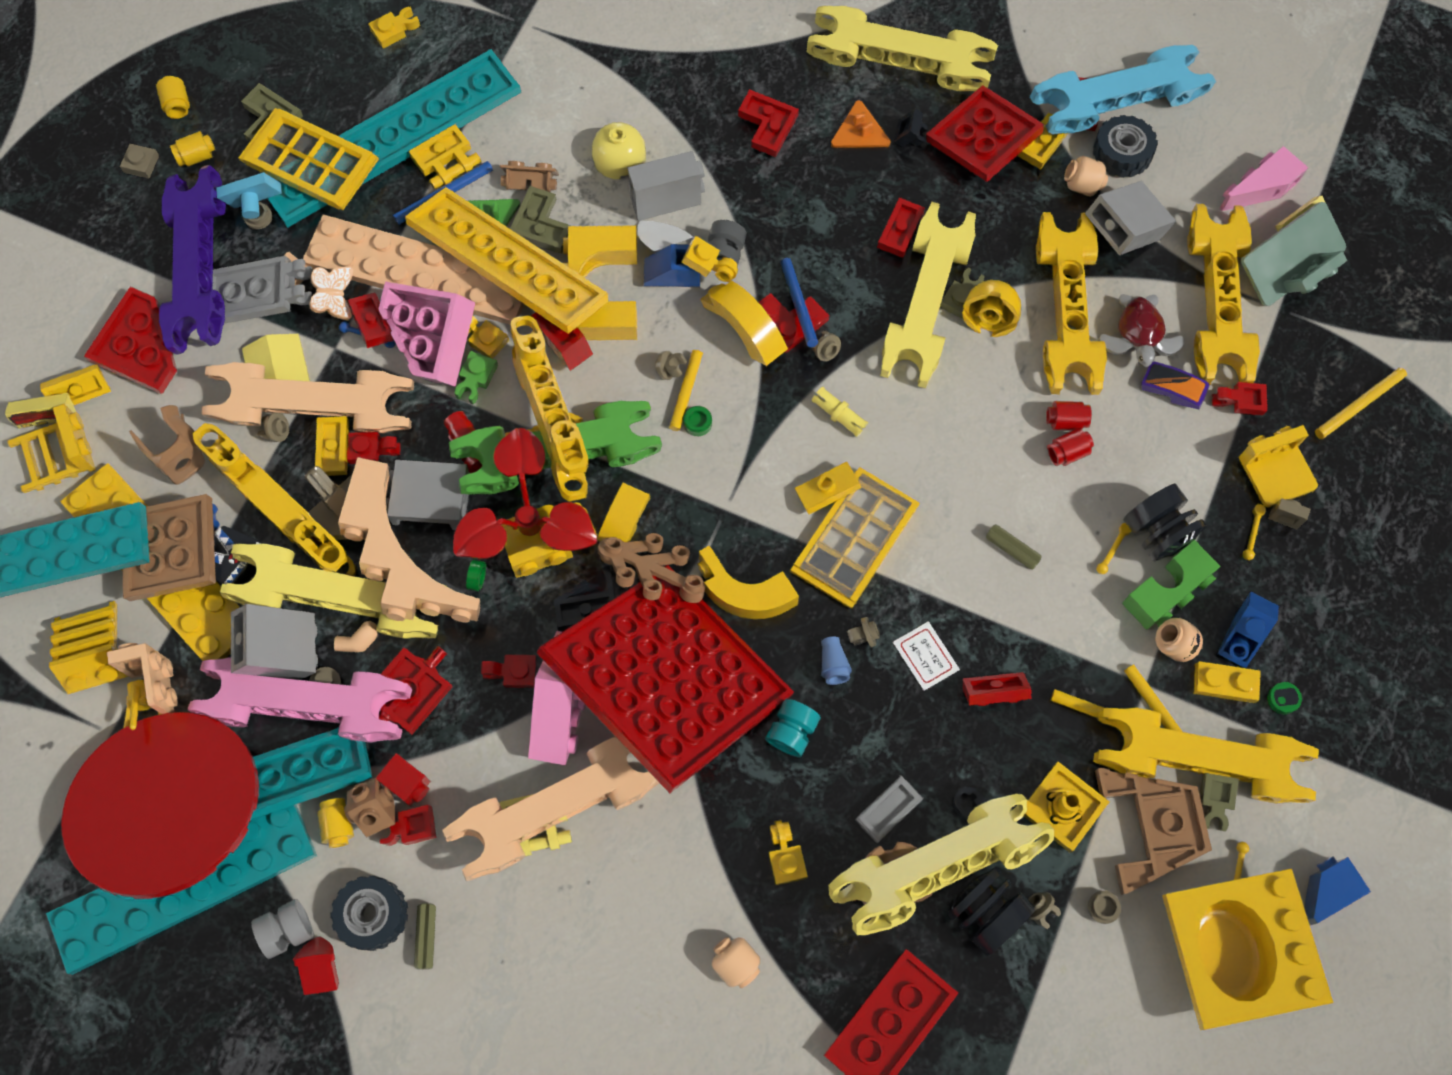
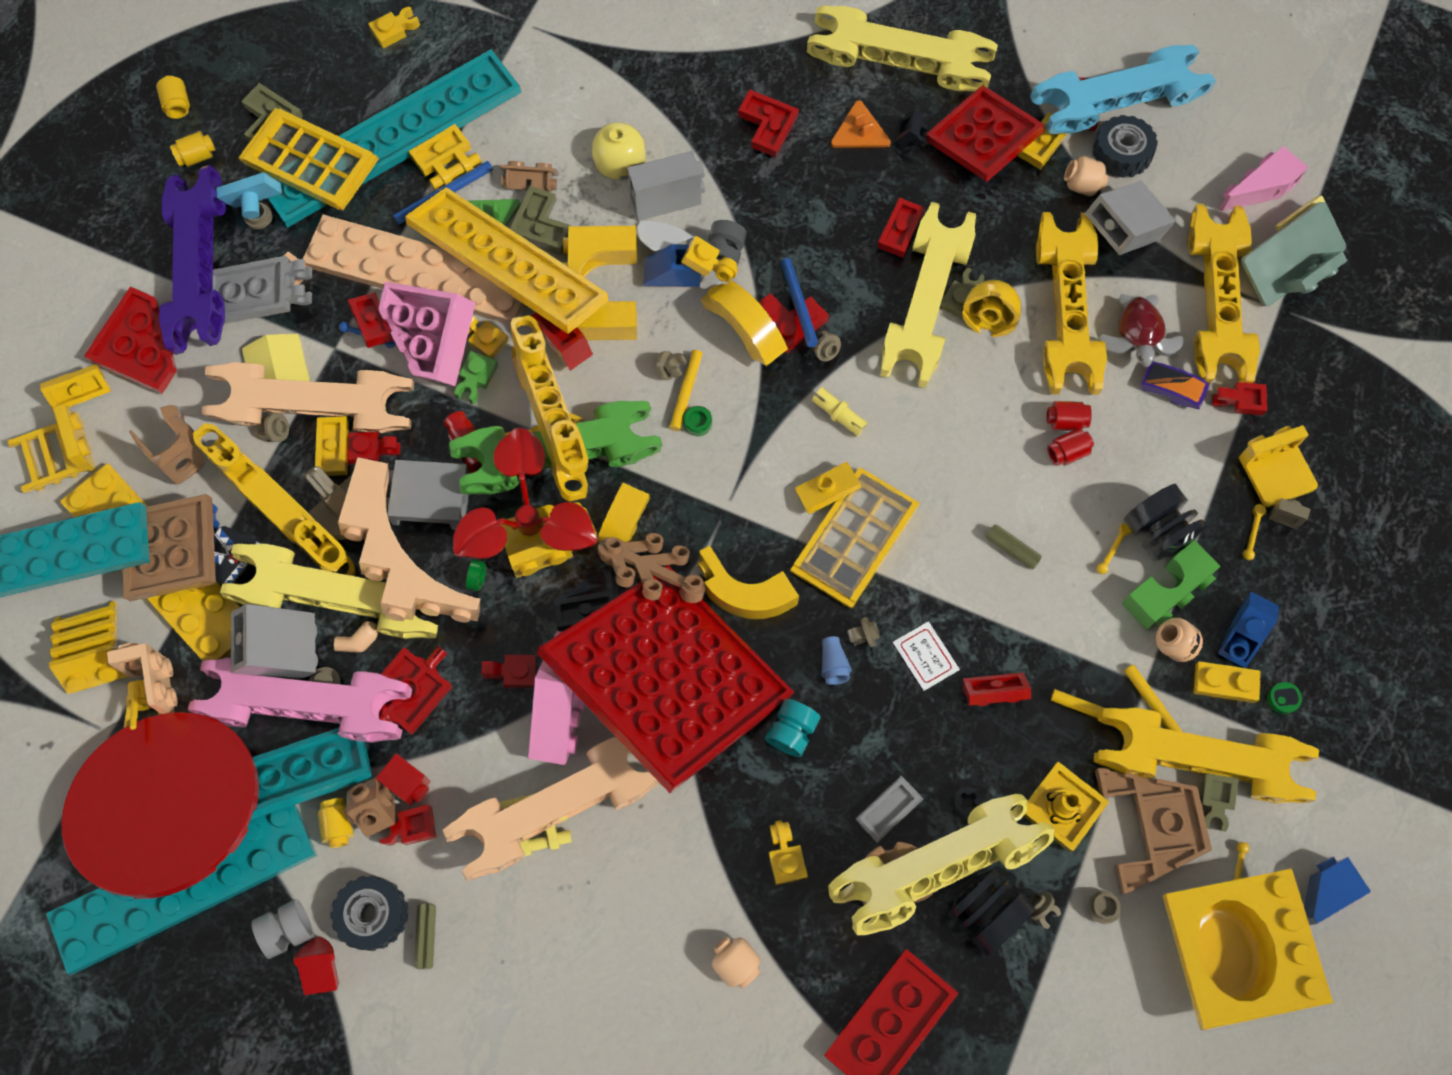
light yellow slope [5,393,76,429] -> none
dark tan plate [120,144,159,178] -> none
light nougat animal [309,266,353,320] -> none
yellow bar [1315,367,1407,439] -> none

